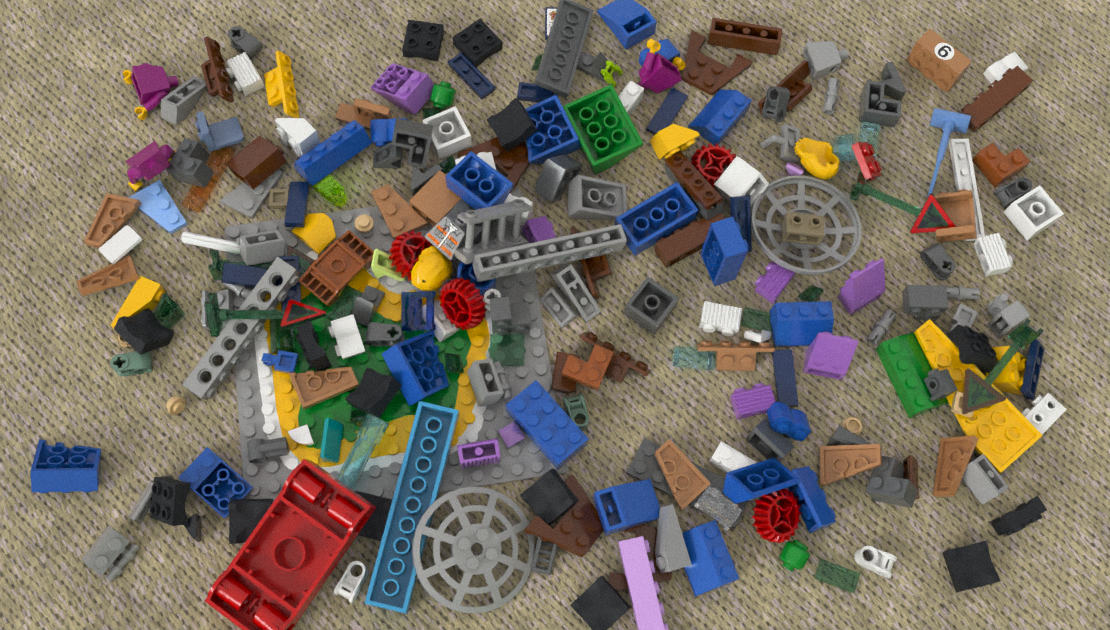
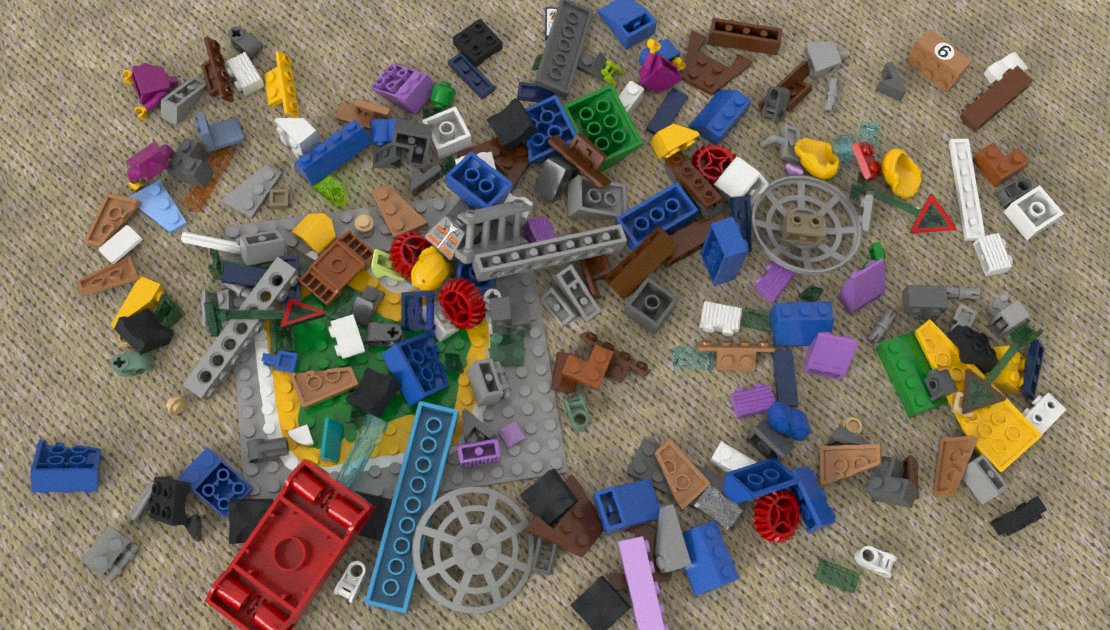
reddish brown brick [226,135,287,190] -> none
dark blue tile [284,182,310,227] -> none
black brick [295,321,332,371] -> none
black brick [402,20,444,61] -> none
medium nougat panel [409,170,461,227] -> none
blue brick [506,380,589,470] -> none
white tile [744,330,771,343] -> none
green head [779,539,810,572] -> none
dark grey brick [859,80,902,127] -> none
dark grey piece [920,243,956,280] -> none
medium blue piece [927,108,971,198] -> none
medium nougat panel [933,189,977,243] -> none
black brick [942,541,1000,593] -> none
none -> dark grey slope [462,408,496,443]
none -> reddish brown bracket [547,133,611,189]
none -> reddish brown brick [604,226,678,300]
none -> light grey plate [858,190,874,232]
none -> green bracket [862,242,885,270]
none -> yellow piece [881,148,922,200]

